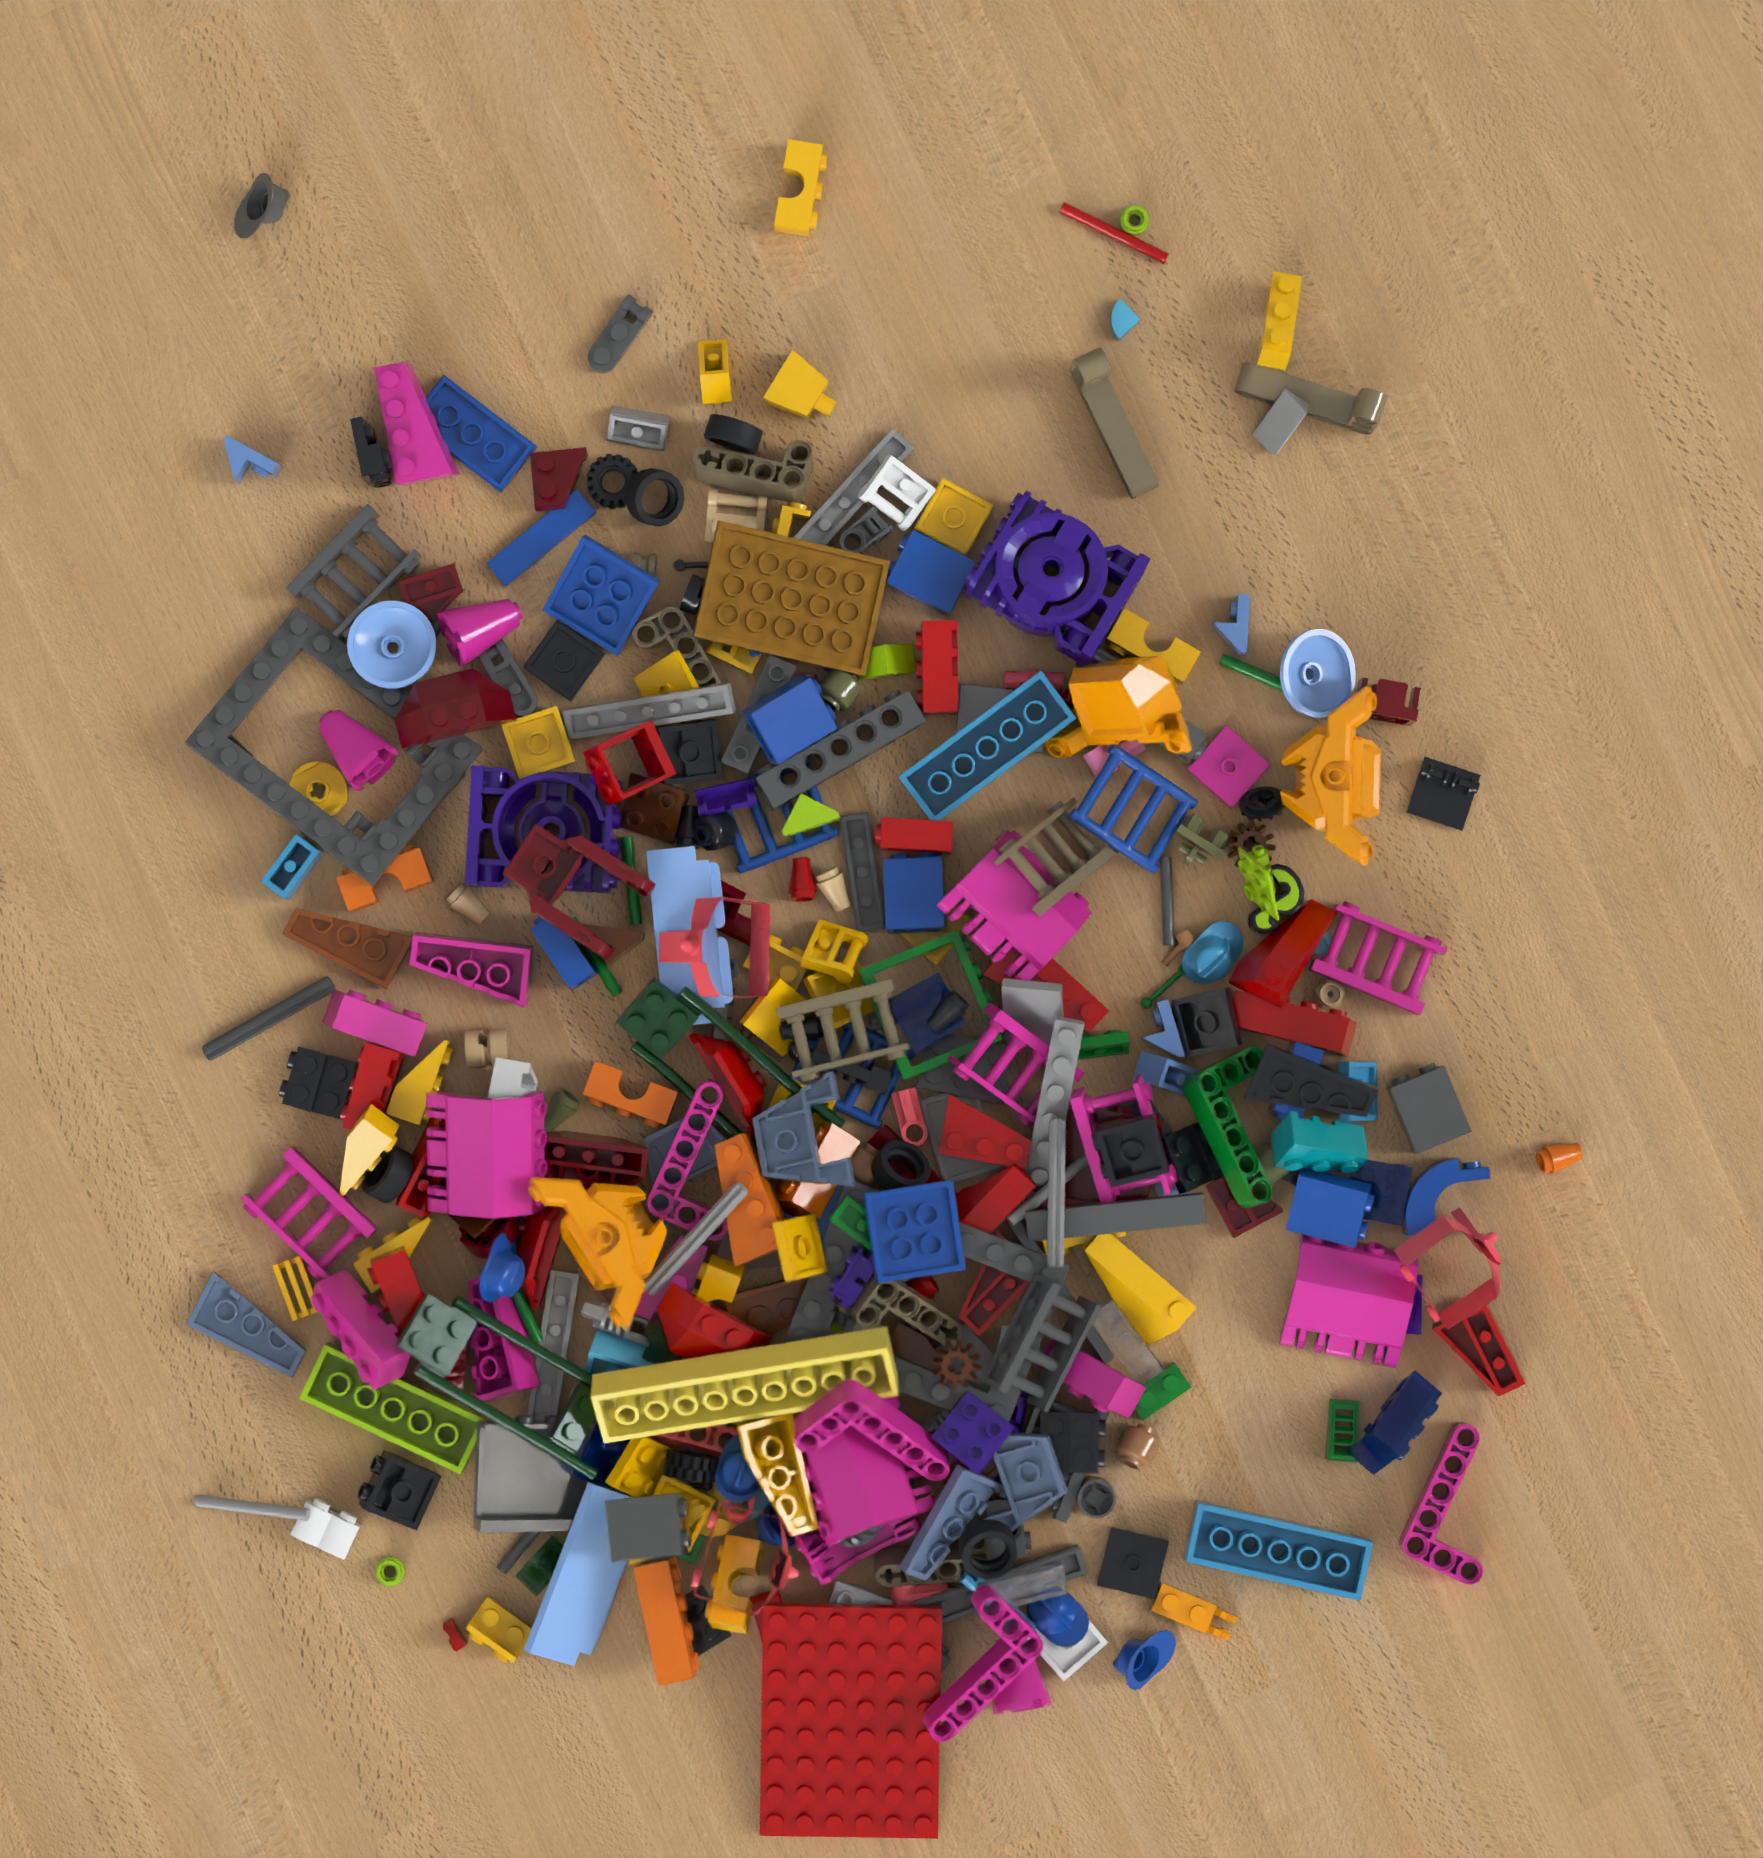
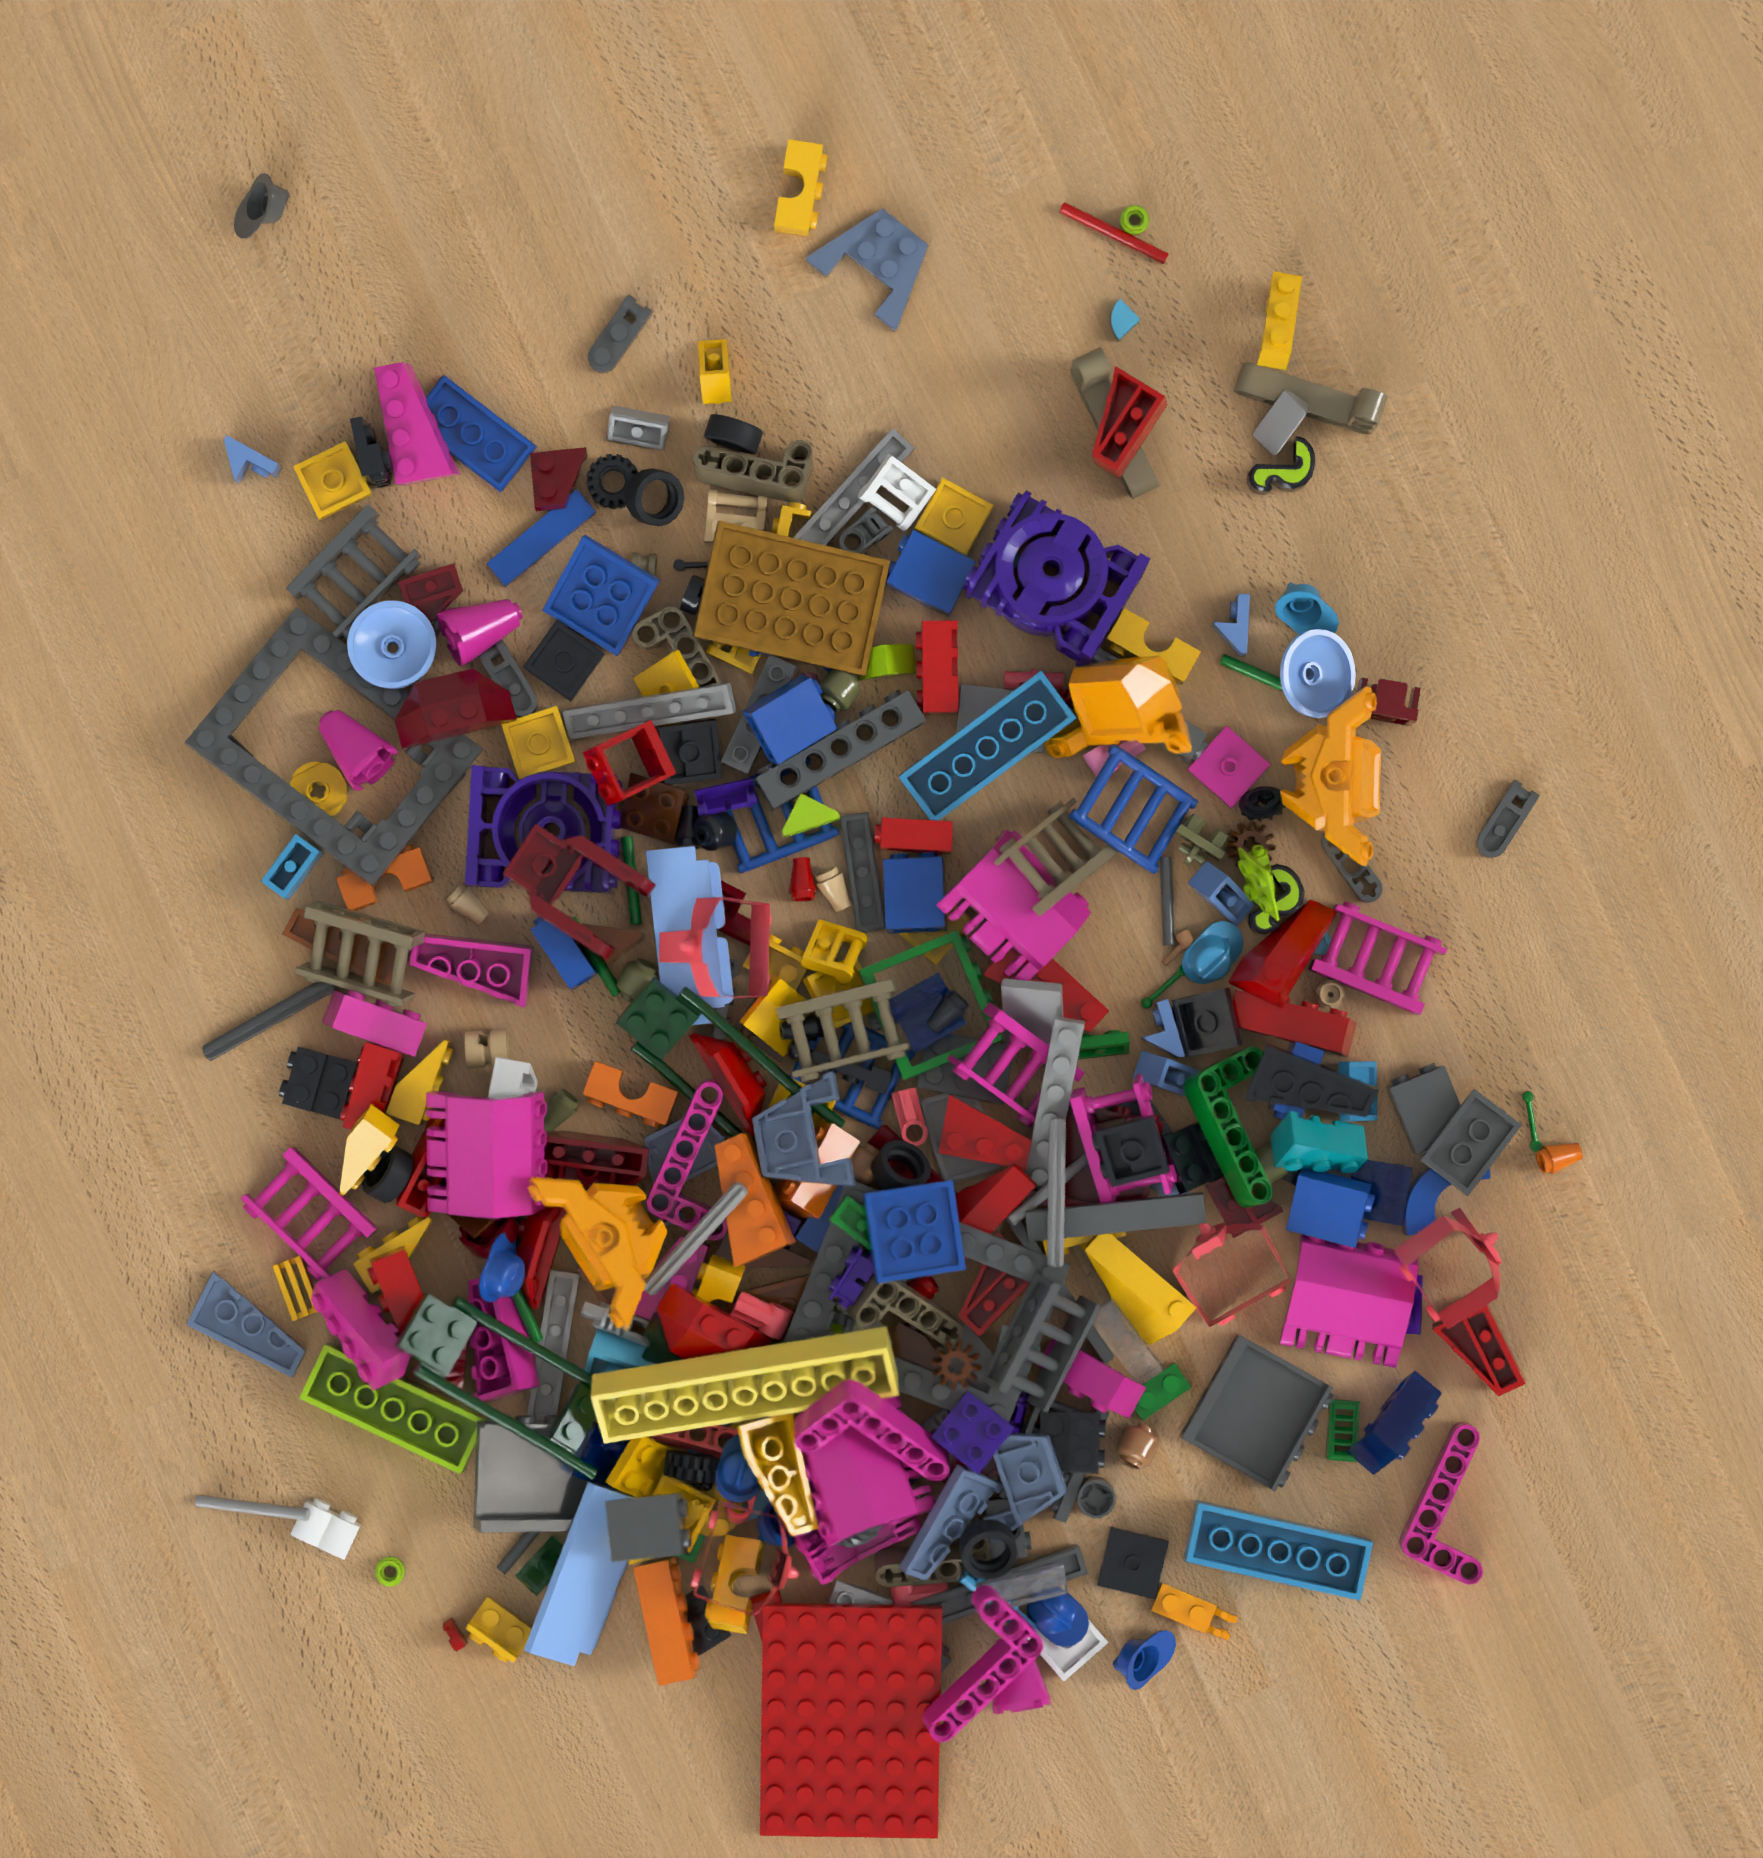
black plate [357,1450,441,1530] -> none
yellow torso [763,350,838,420] -> none
yellow plate [772,1214,828,1282] -> none
black hinge [1407,757,1481,831] -> none
none -> yellow plate [293,441,373,520]
none -> dark tan fence [295,900,425,1006]
none -> olive head [617,958,659,1003]
none -> coral piece [730,1290,795,1340]
none -> sand blue wing [806,208,928,332]
none -> red wedge [1092,366,1167,479]
none -> coral piece [1172,1222,1291,1328]
none -> dark grey panel [1180,1333,1334,1491]
none -> medium blue slope [1188,861,1255,926]
none -> black animal [1246,436,1316,495]
none -> dark azure piece [1275,582,1339,634]
none -> dark grey beam [1321,832,1382,903]
none -> dark grey plate [1419,1089,1522,1196]
none -> dark grey plate [1476,779,1540,858]
none -> green hinge [1522,1091,1542,1152]

